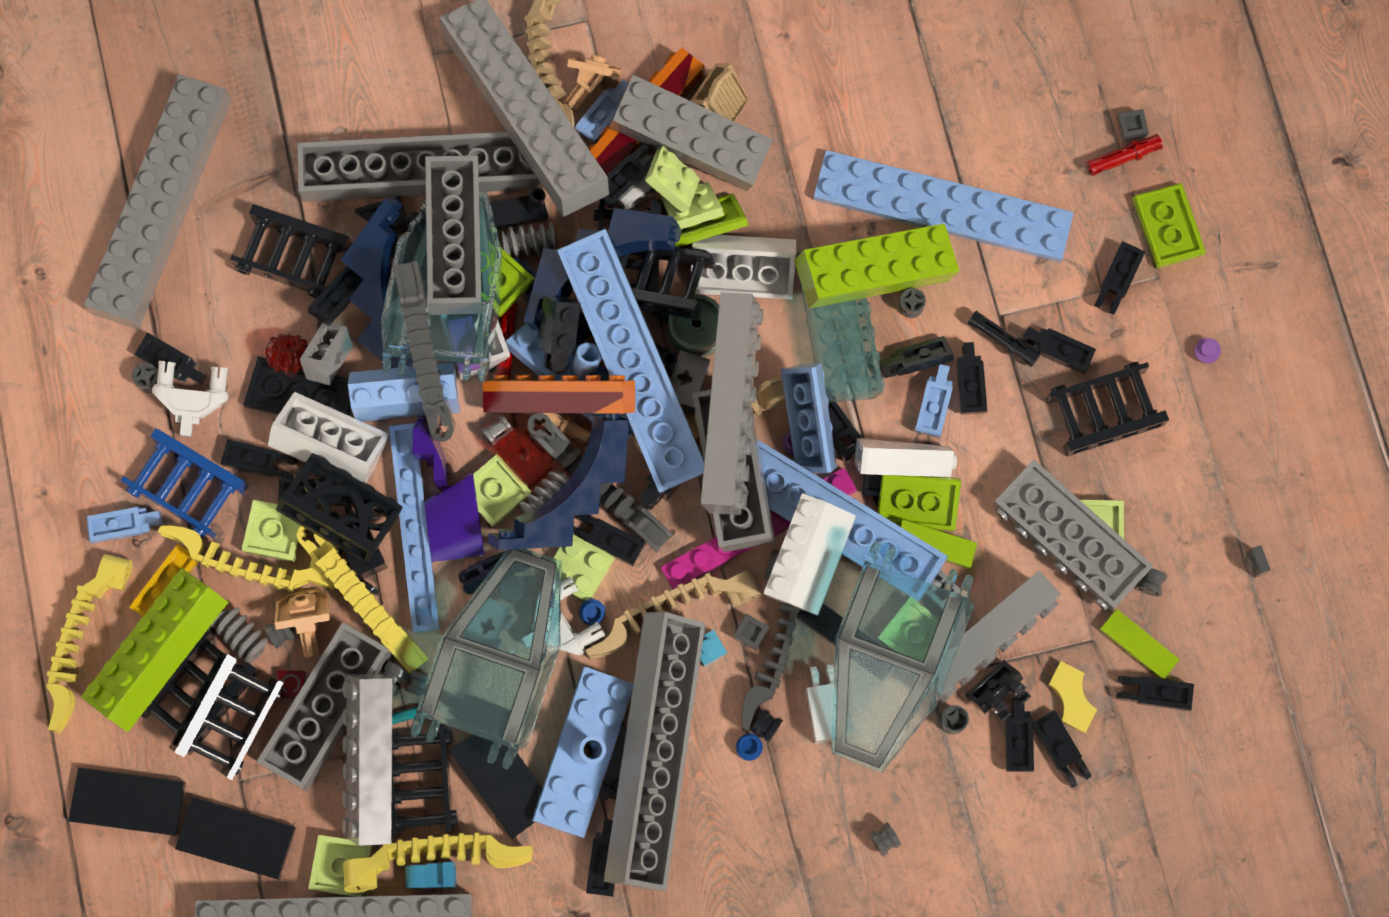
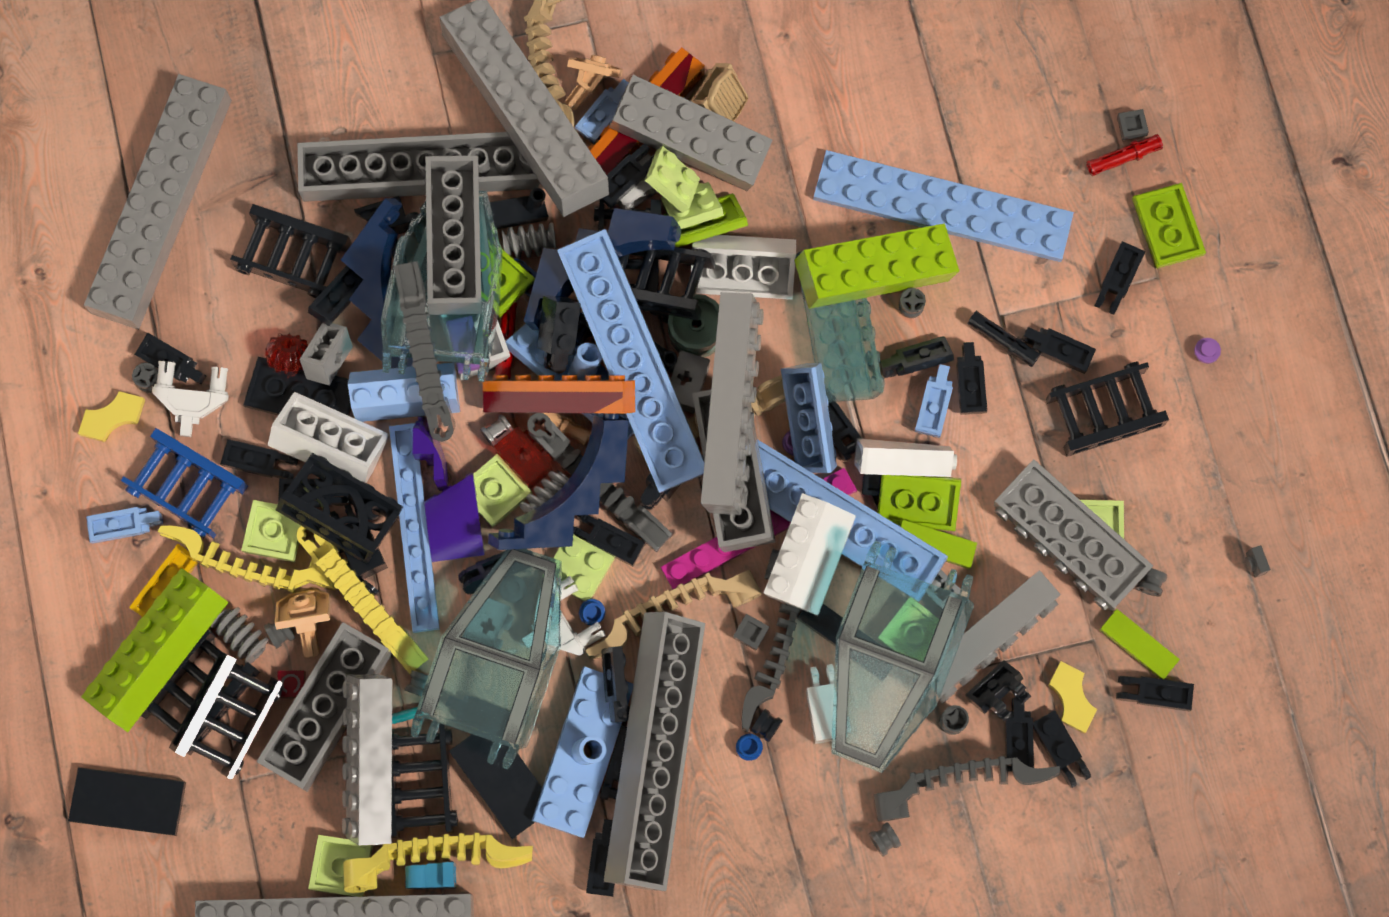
light yellow piece [46,554,133,733] -> none
black tile [175,797,296,880] -> none
dark grey wheel [383,661,410,698] -> none
medium azure plate [700,630,727,667] -> none
none -> light yellow tile [78,391,145,442]
none -> black hinge [601,646,630,722]
none -> dark grey piece [874,756,1060,822]

